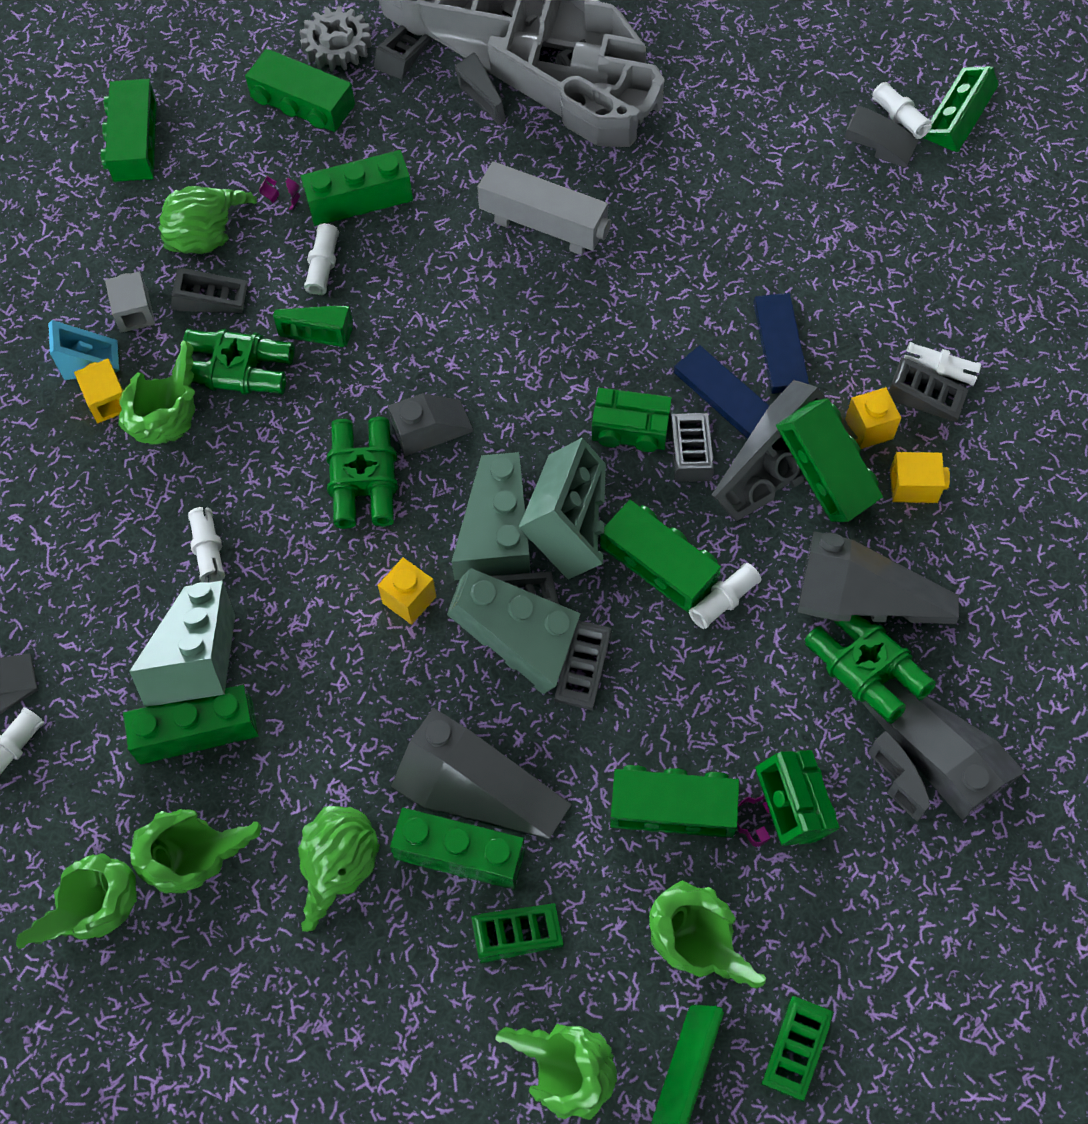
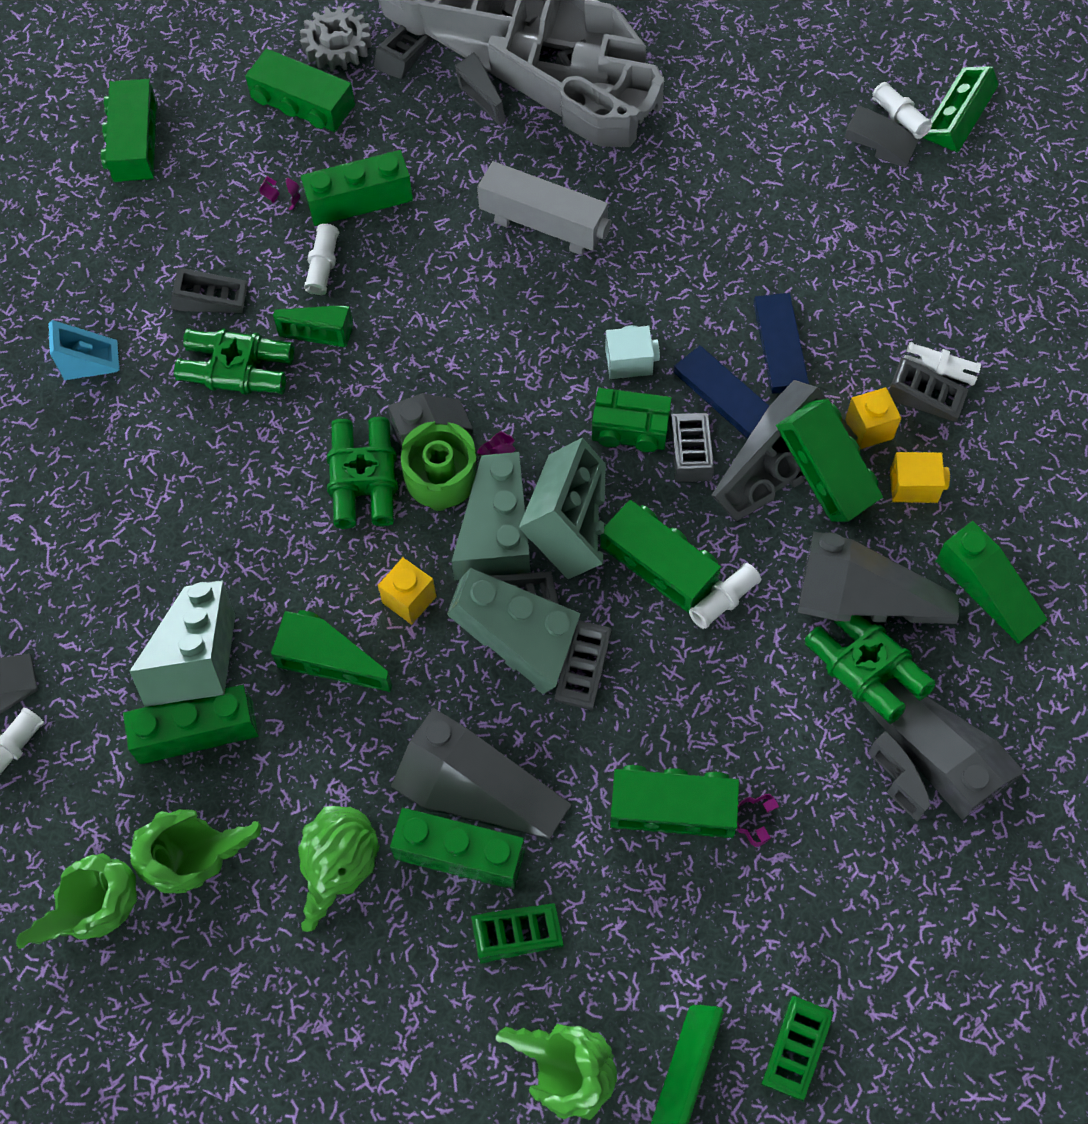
yellow brick [74,358,123,424] -> none
light grey brick [105,271,155,333] -> none
bright green hair [118,341,195,445] -> none
bright green hair [159,186,257,254] -> none
white pin [188,507,225,582] -> none
bright green hair [649,880,766,989] -> none
green brick [755,750,840,846] -> none
none -> green slope [271,610,392,692]
none -> bright green brick [400,421,478,511]
none -> magenta piece [477,431,515,458]
none -> light aqua brick [605,325,660,379]
none -> green slope [935,520,1047,644]

